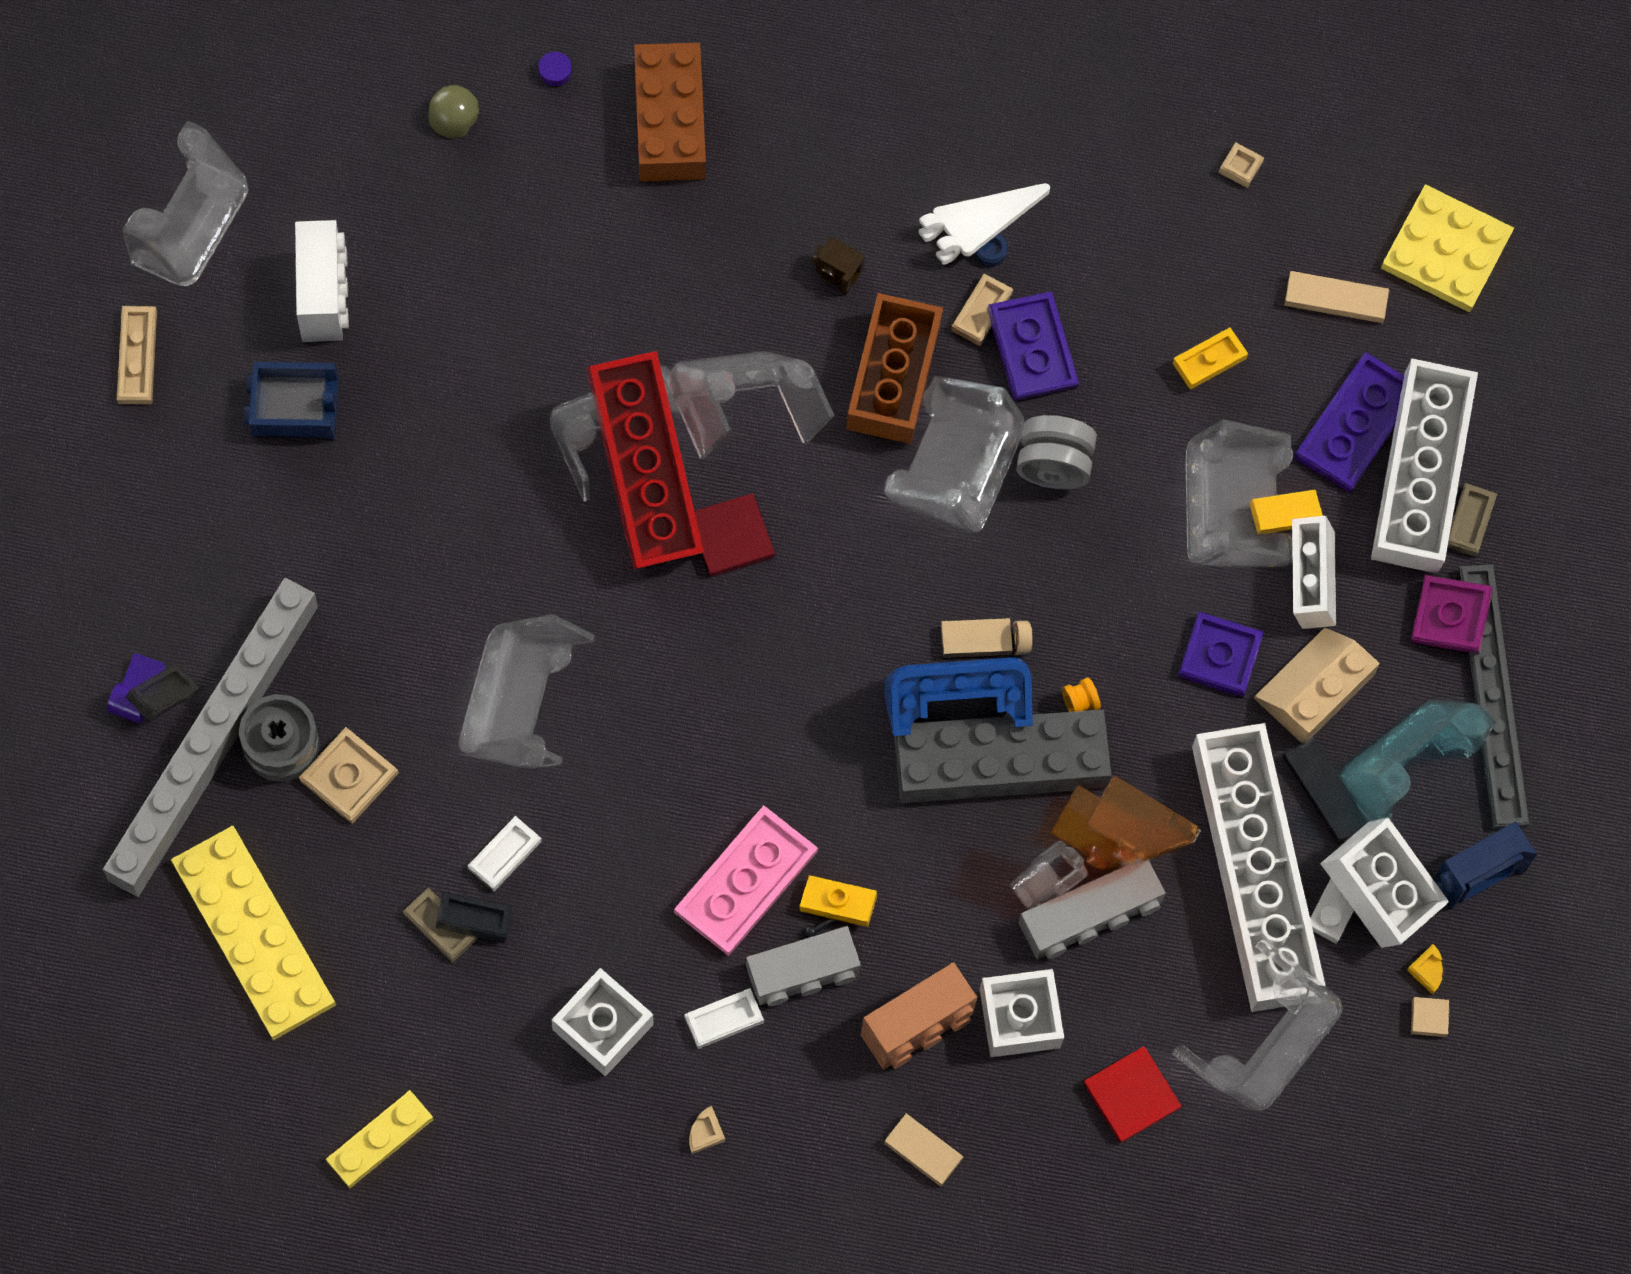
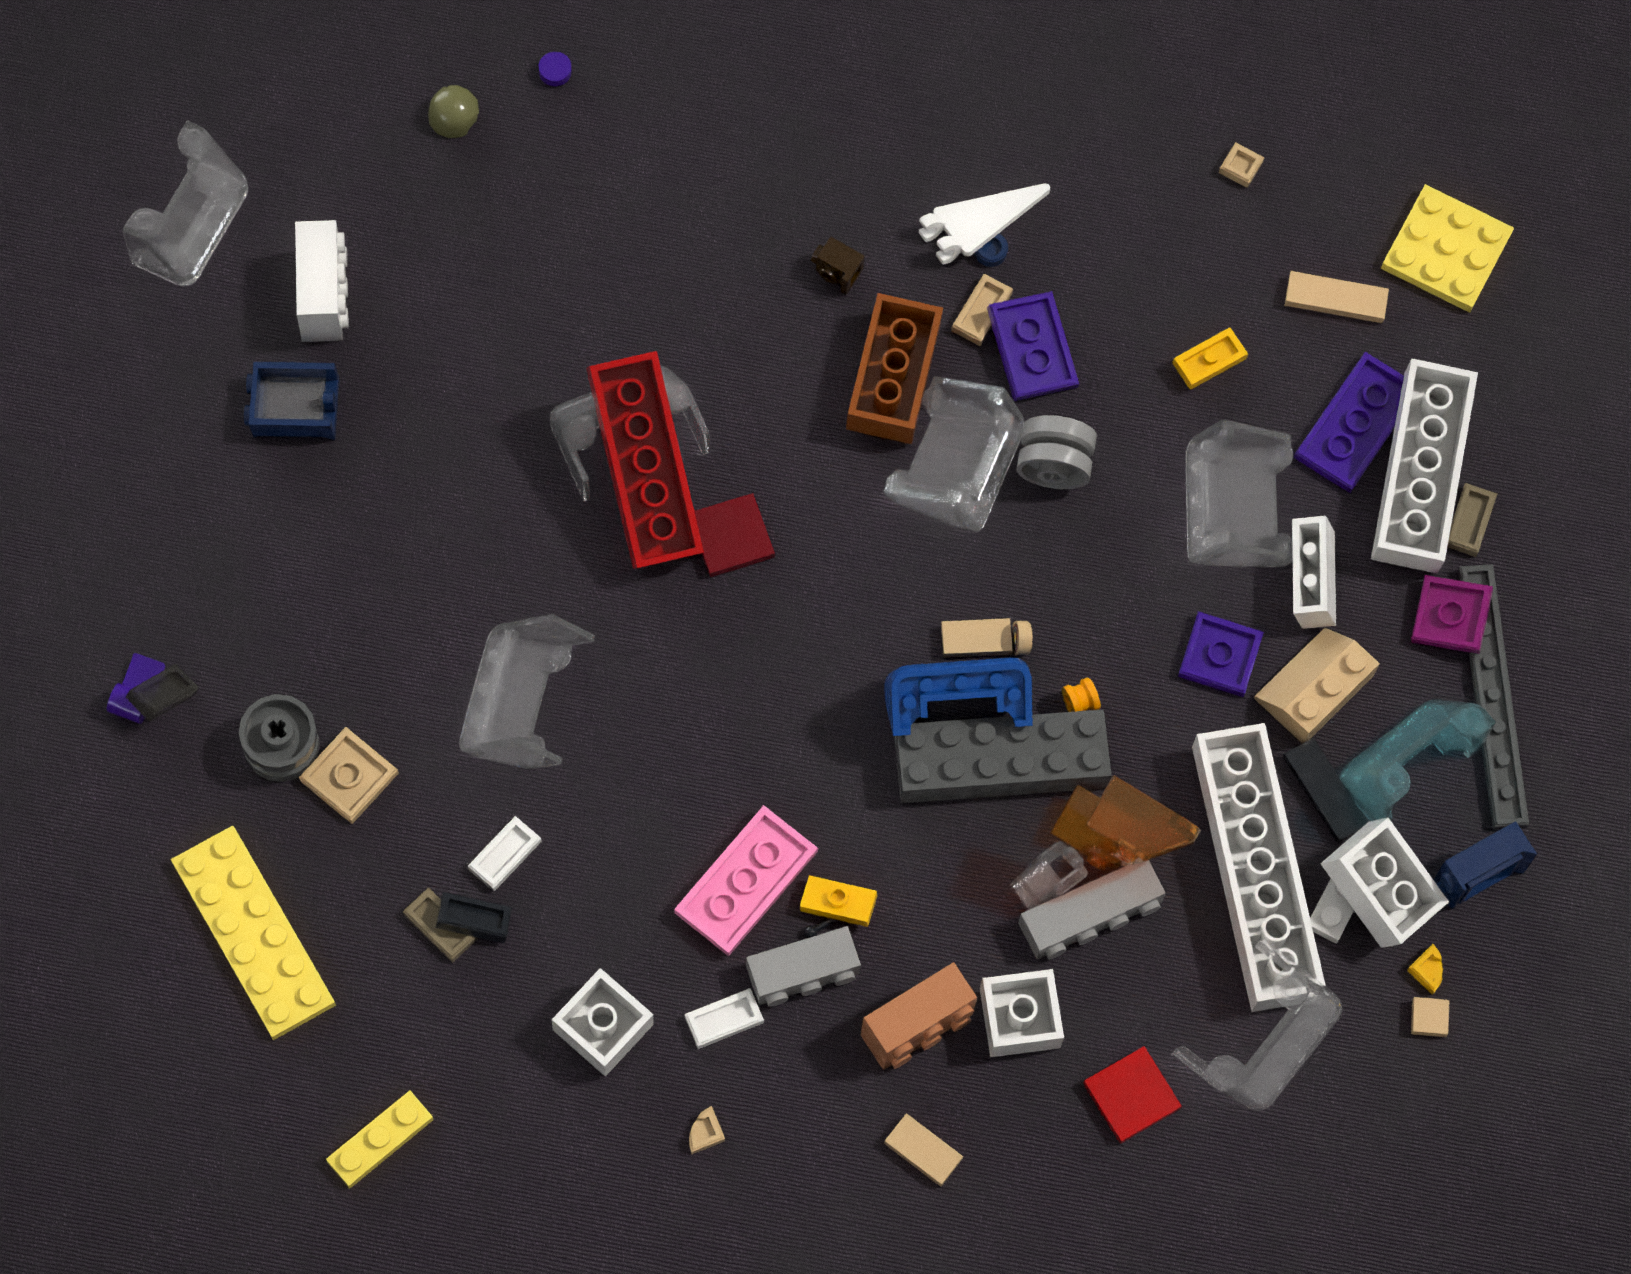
light grey brick [103,578,318,897] -> none
tan tile [117,306,157,404] -> none
dark orange brick [634,43,706,181] -> none
clear windscreen [666,351,834,458] -> none
yellow tile [1249,490,1323,534] -> none

